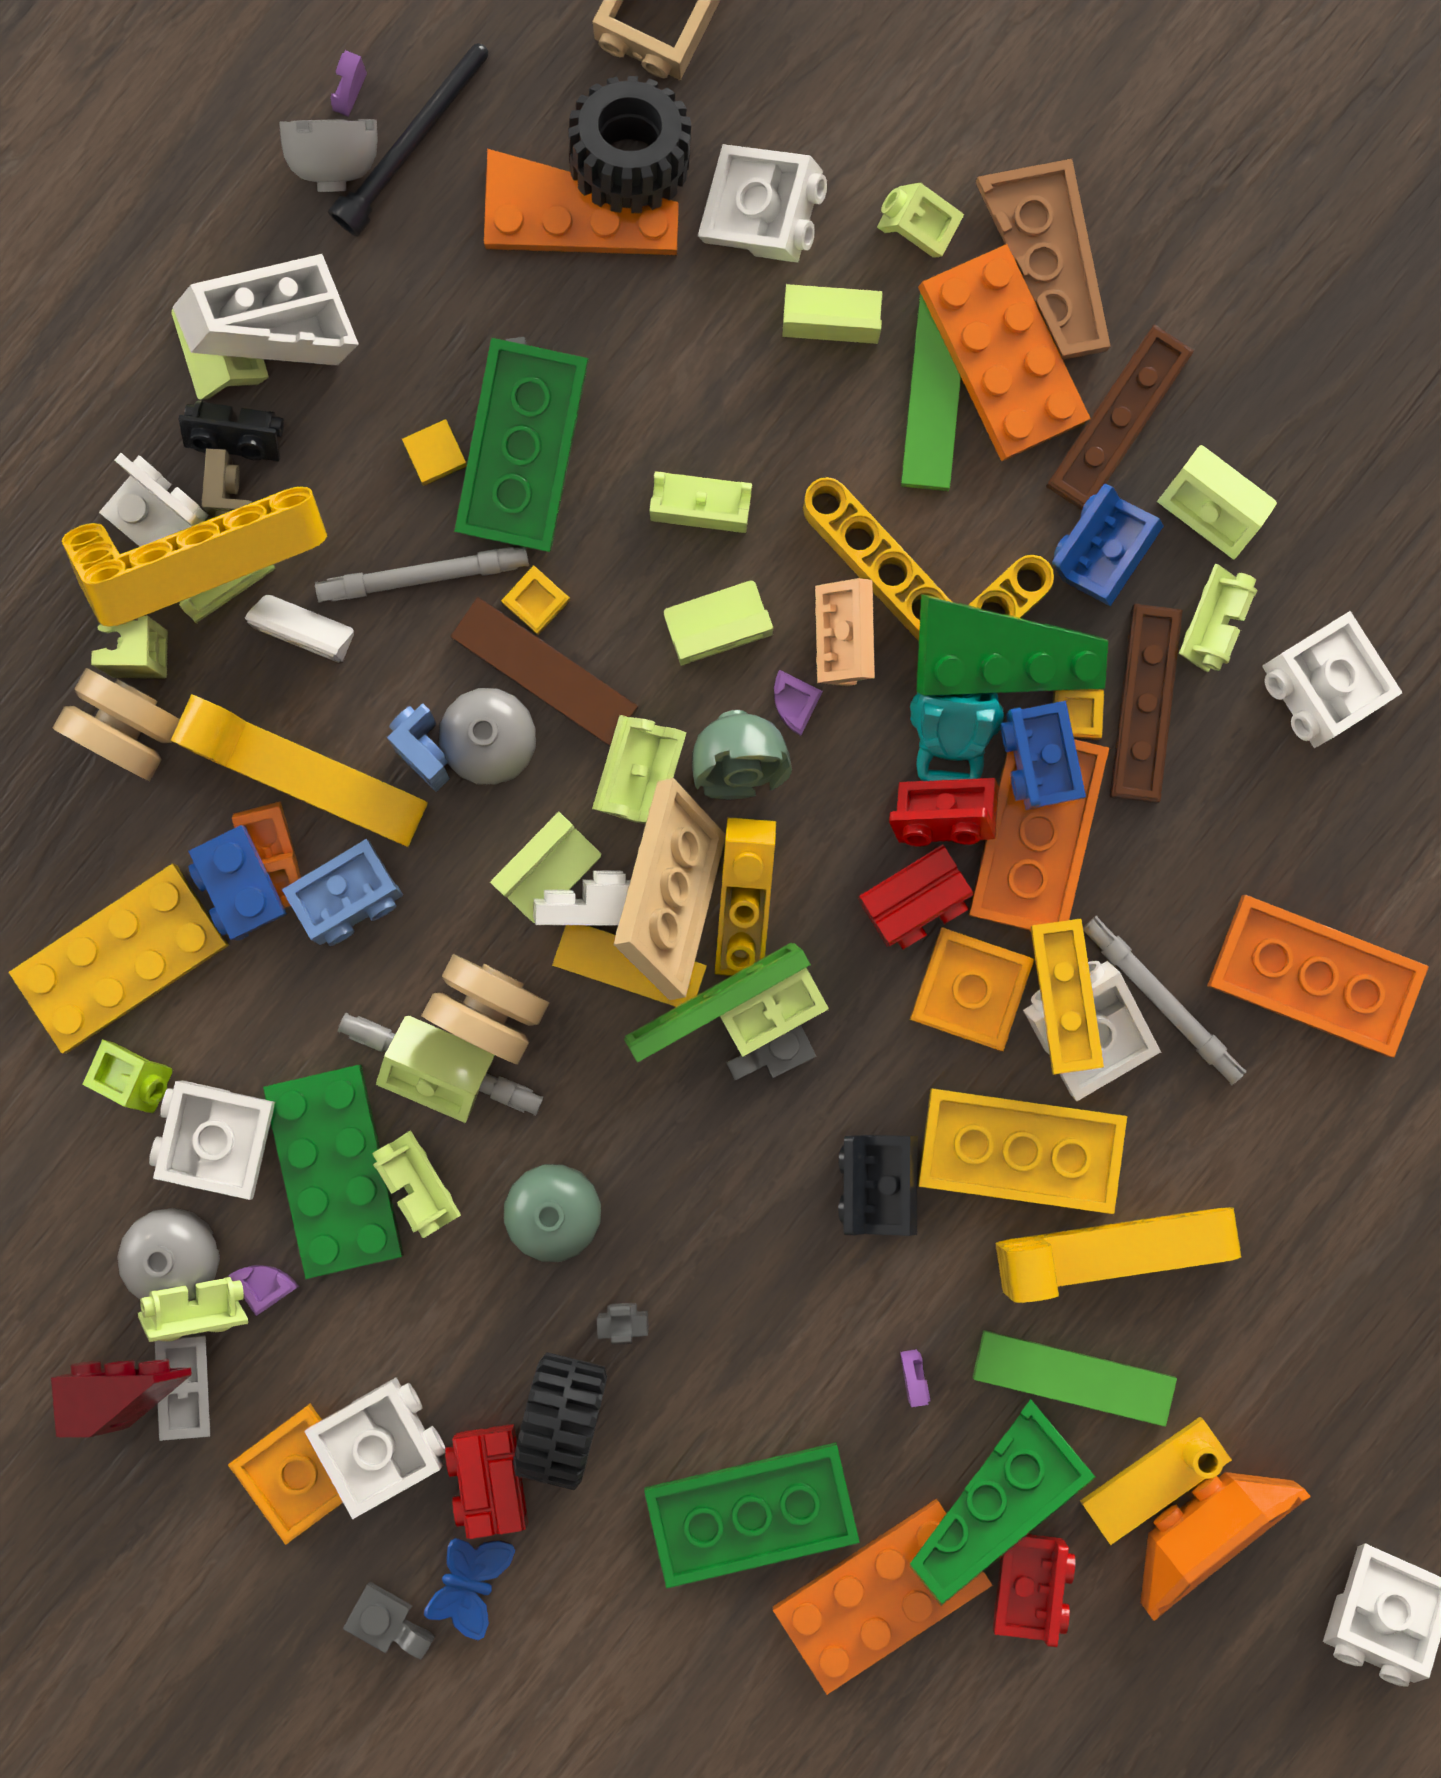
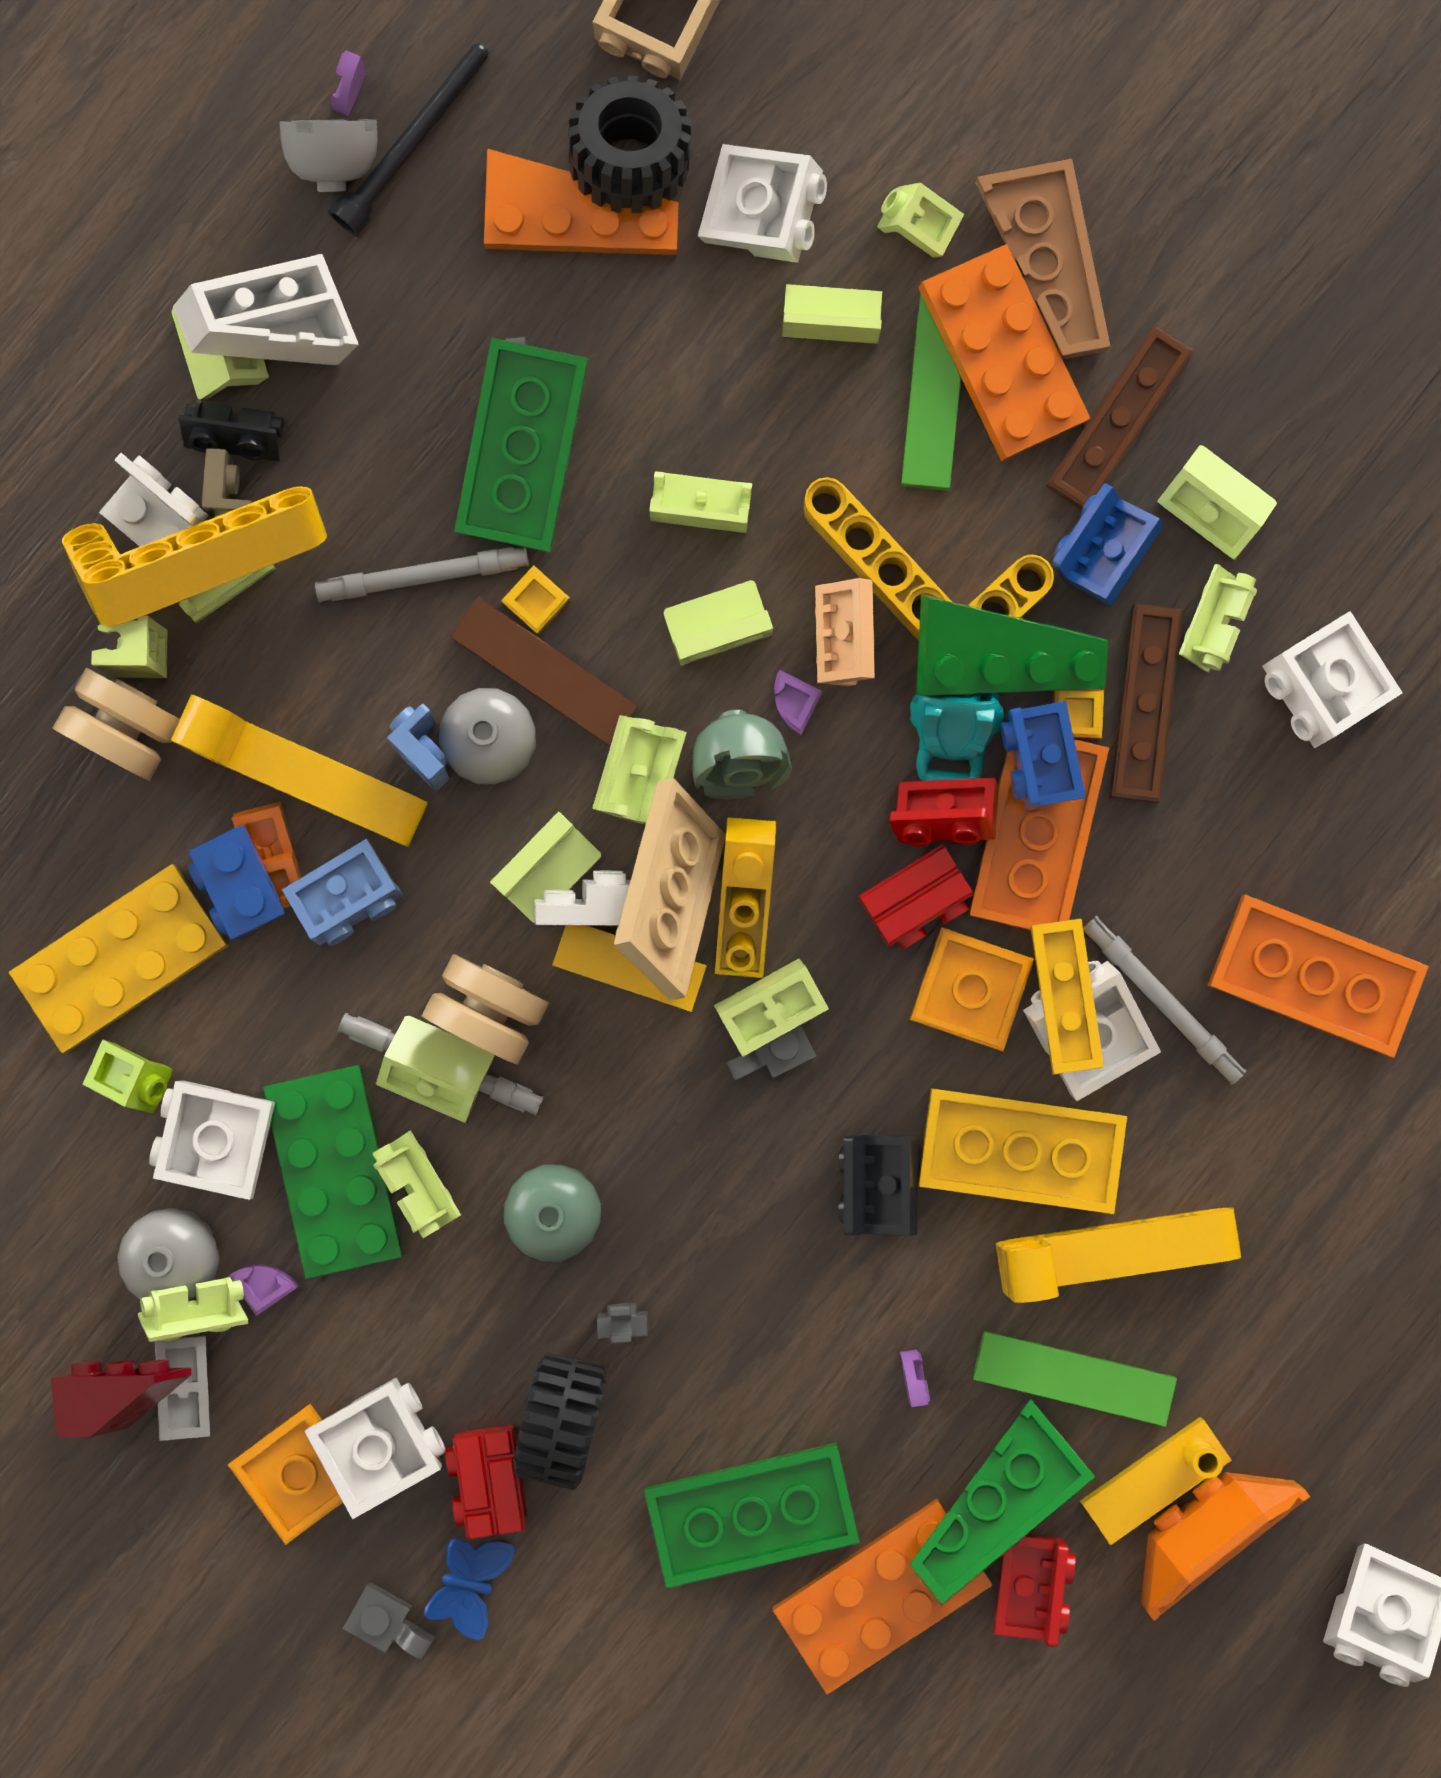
white slope [245,595,354,663] -> none
yellow tile [402,419,467,486] -> none
bright green tile [624,943,811,1063] -> none

